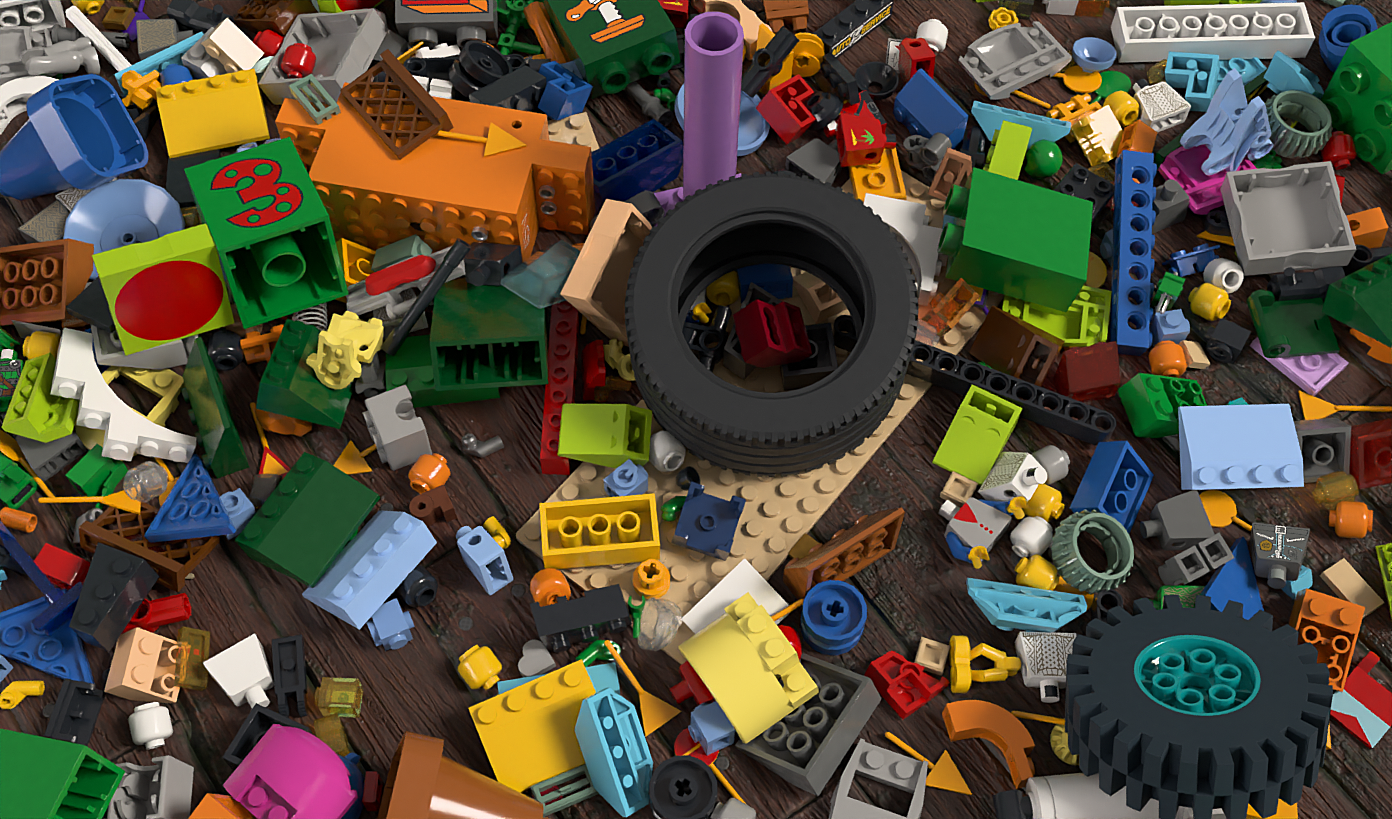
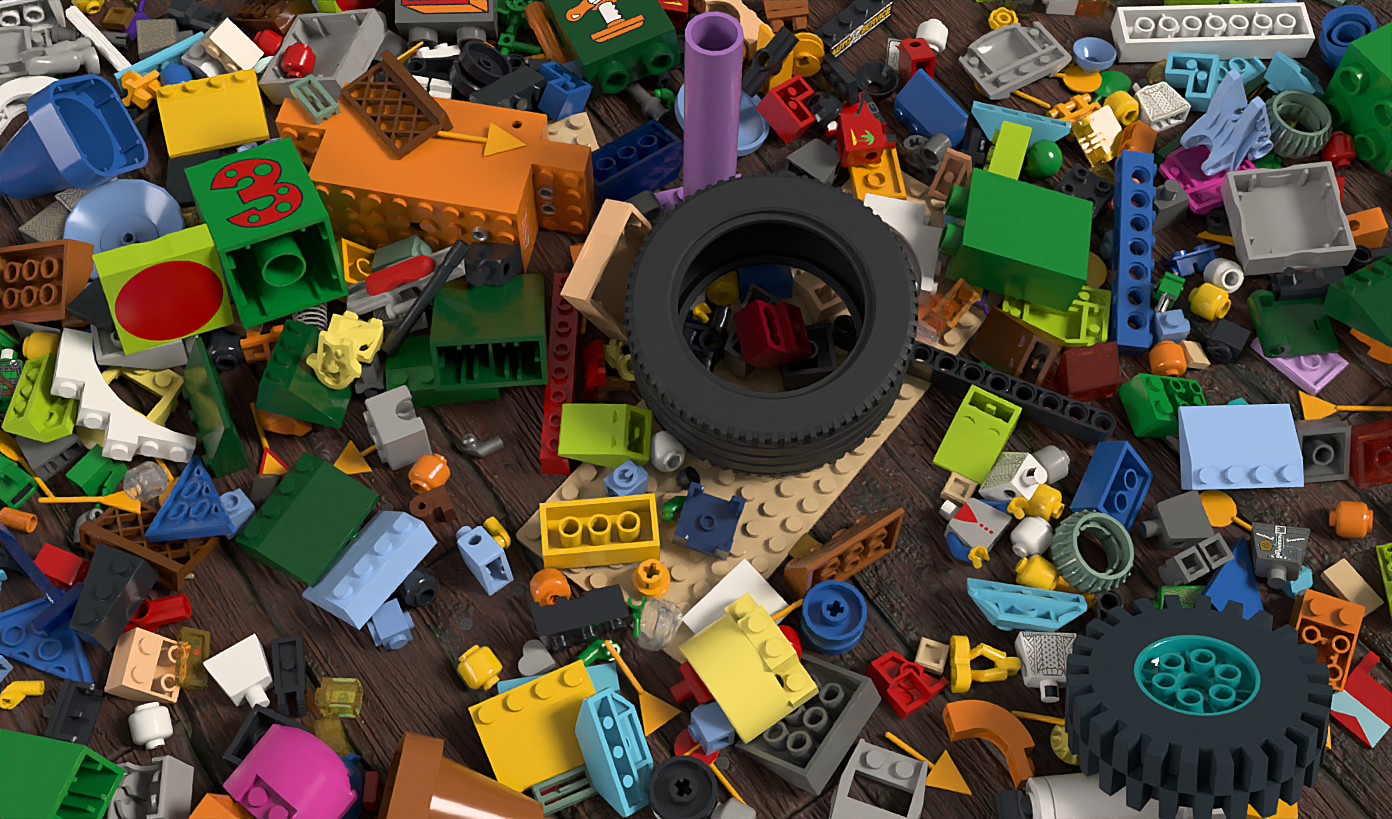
clear light blue wedge [500,240,581,309] -> none
clear yellow head [1312,471,1359,510] -> none

